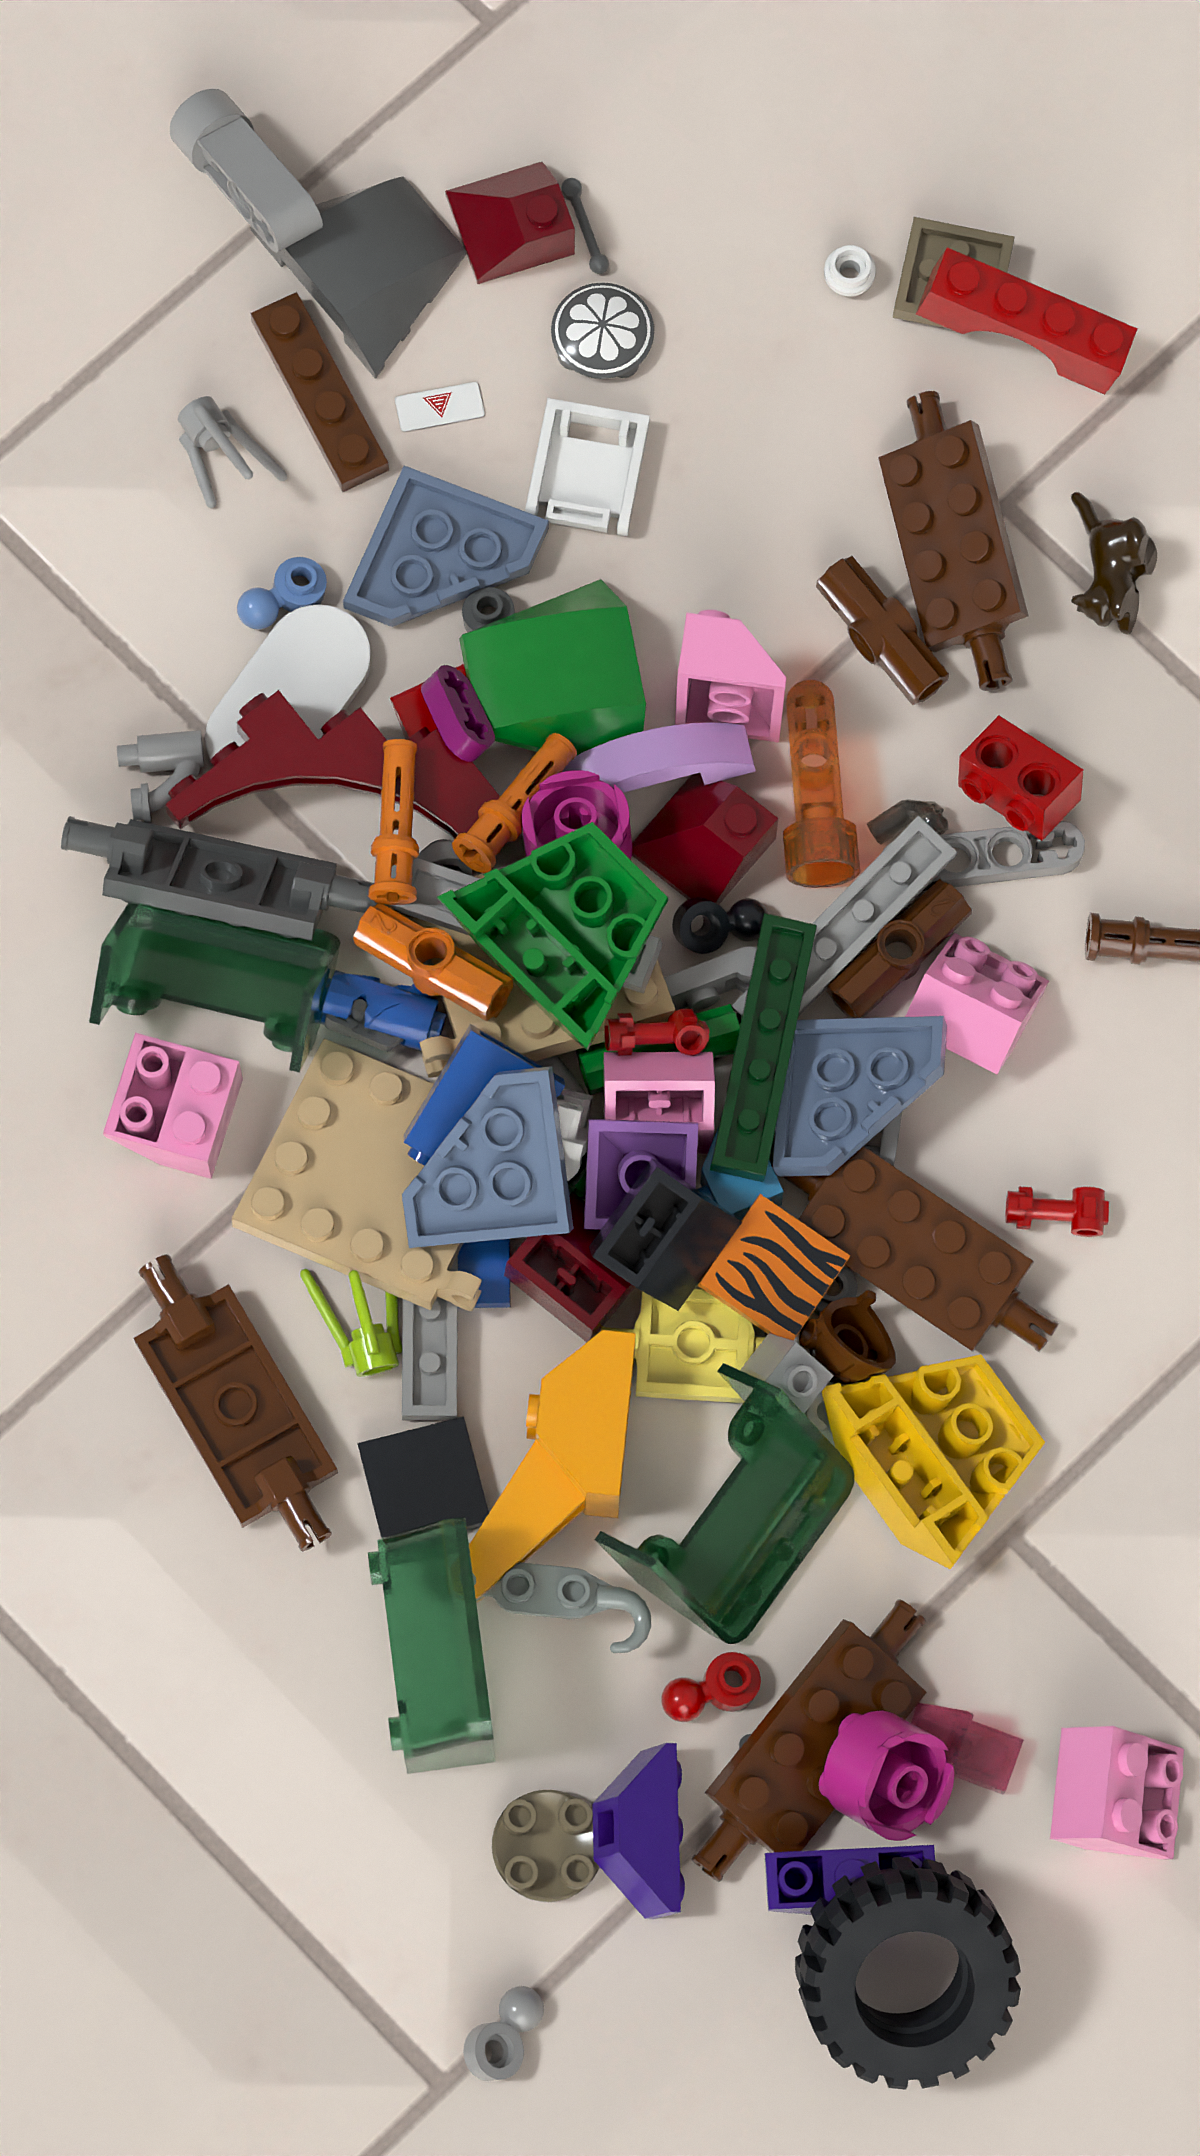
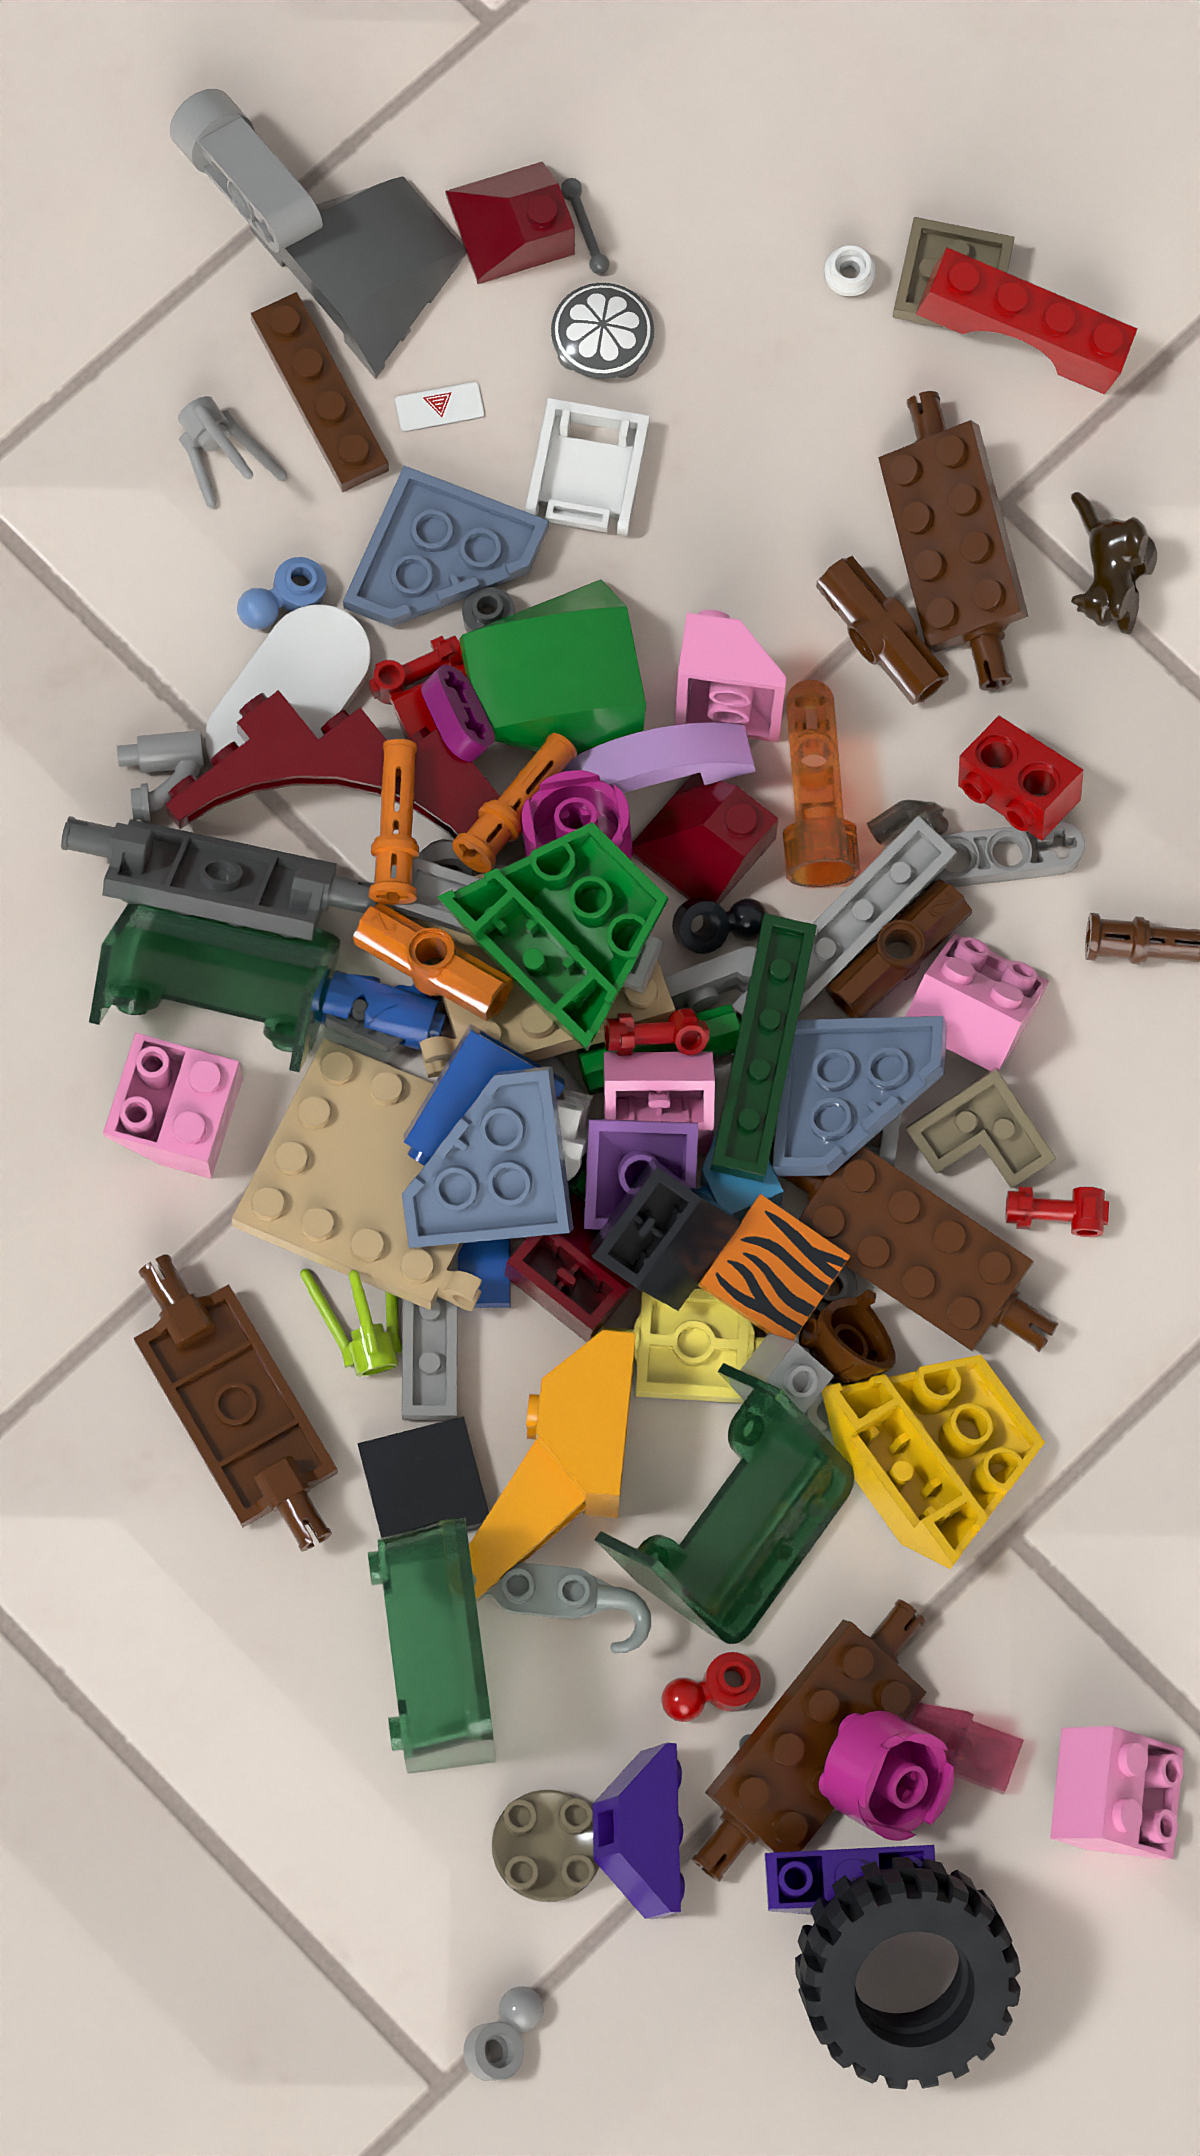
none -> red bar [369,635,464,705]
none -> dark tan plate [906,1068,1056,1189]

